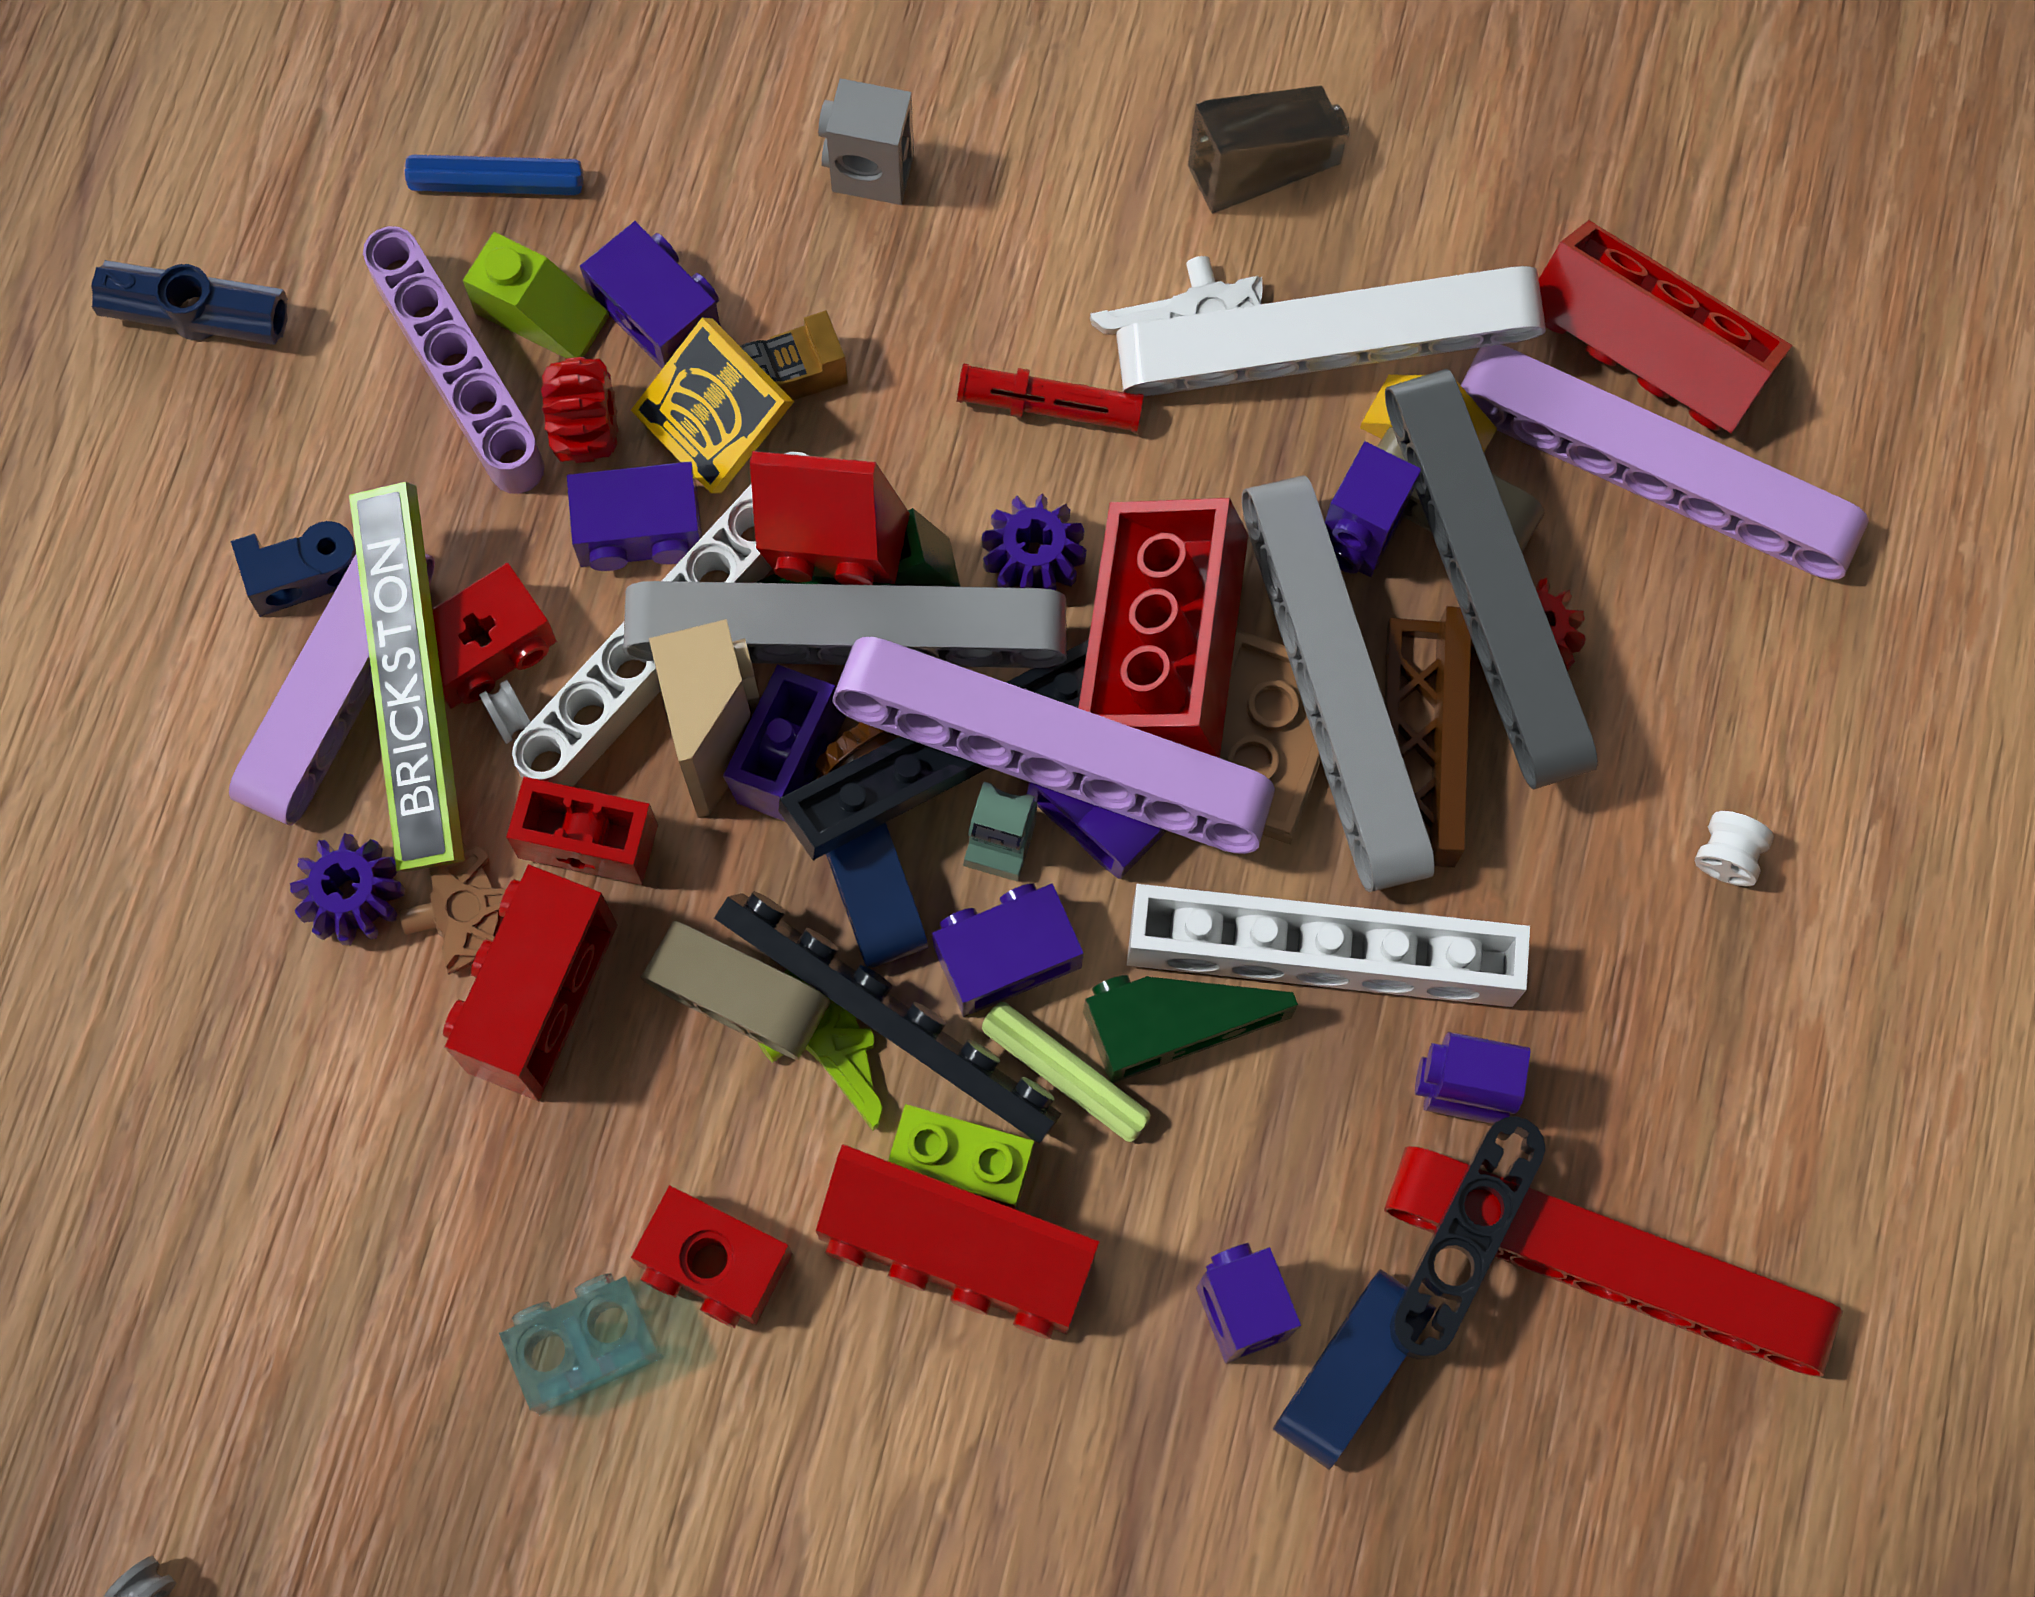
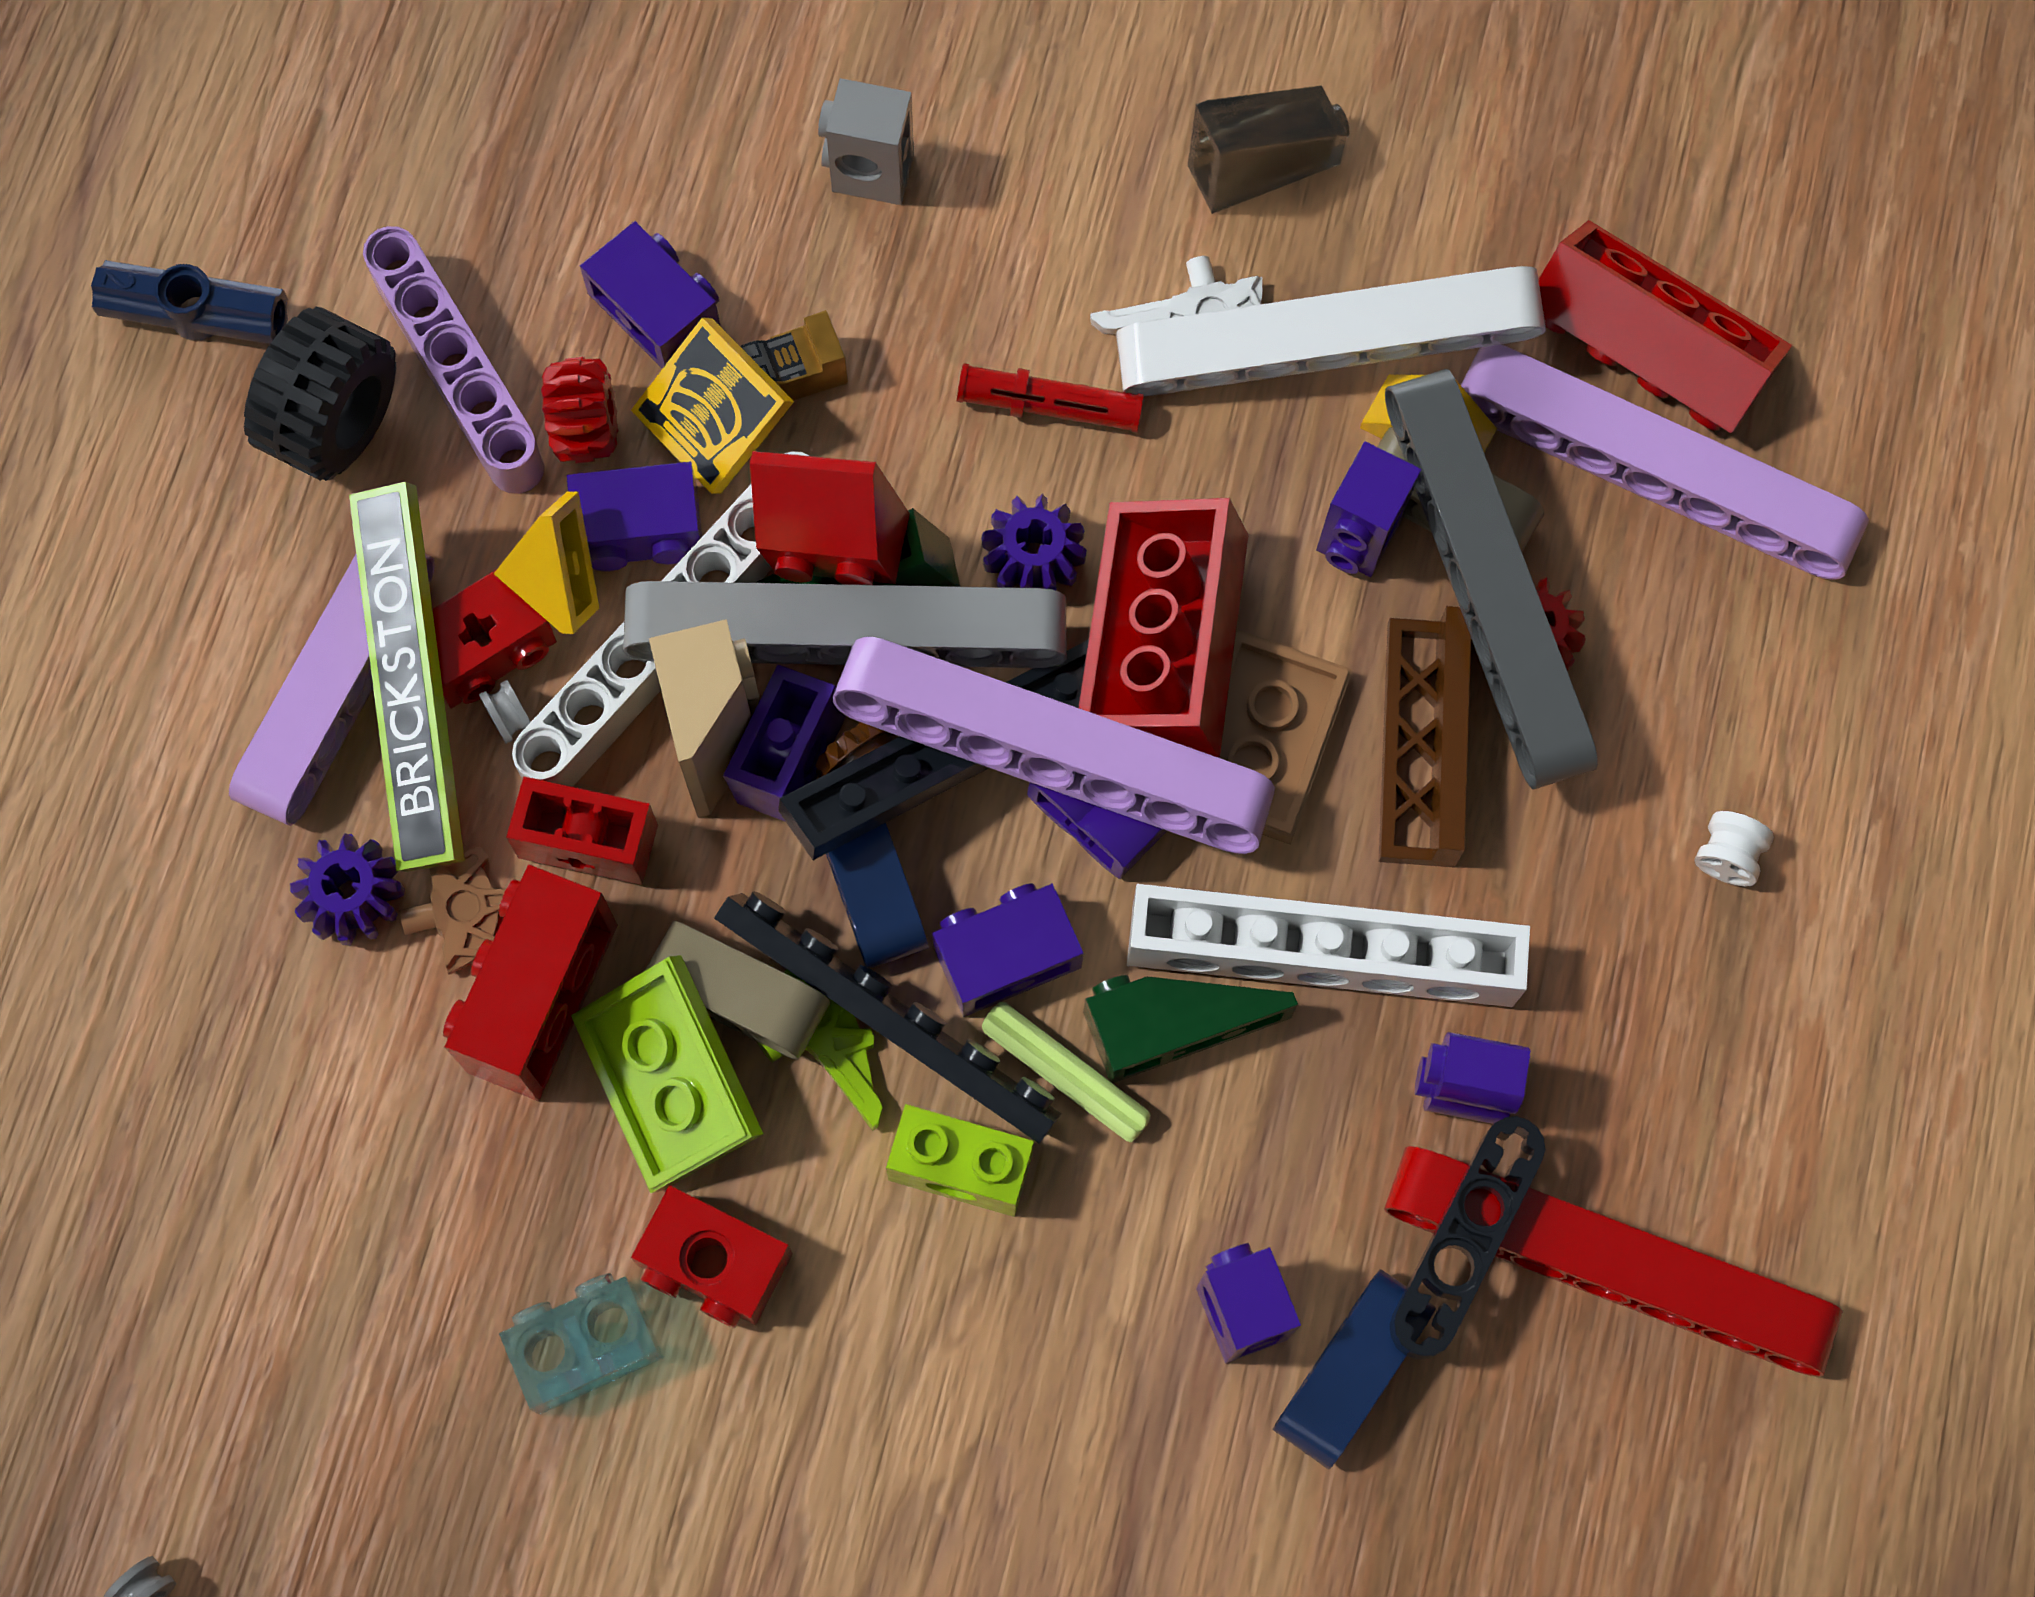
dark blue leg [231,521,356,617] -> none
blue axle [405,154,584,195] -> none
lime slope [462,232,609,358] -> none
red slope [816,1144,1100,1339] -> none
sand green leg [963,782,1037,882] -> none
light grey beam [1242,475,1434,892] -> none
none -> black tyre [244,306,396,481]
none -> yellow slope [494,491,599,634]
none -> lime tile [571,955,763,1193]

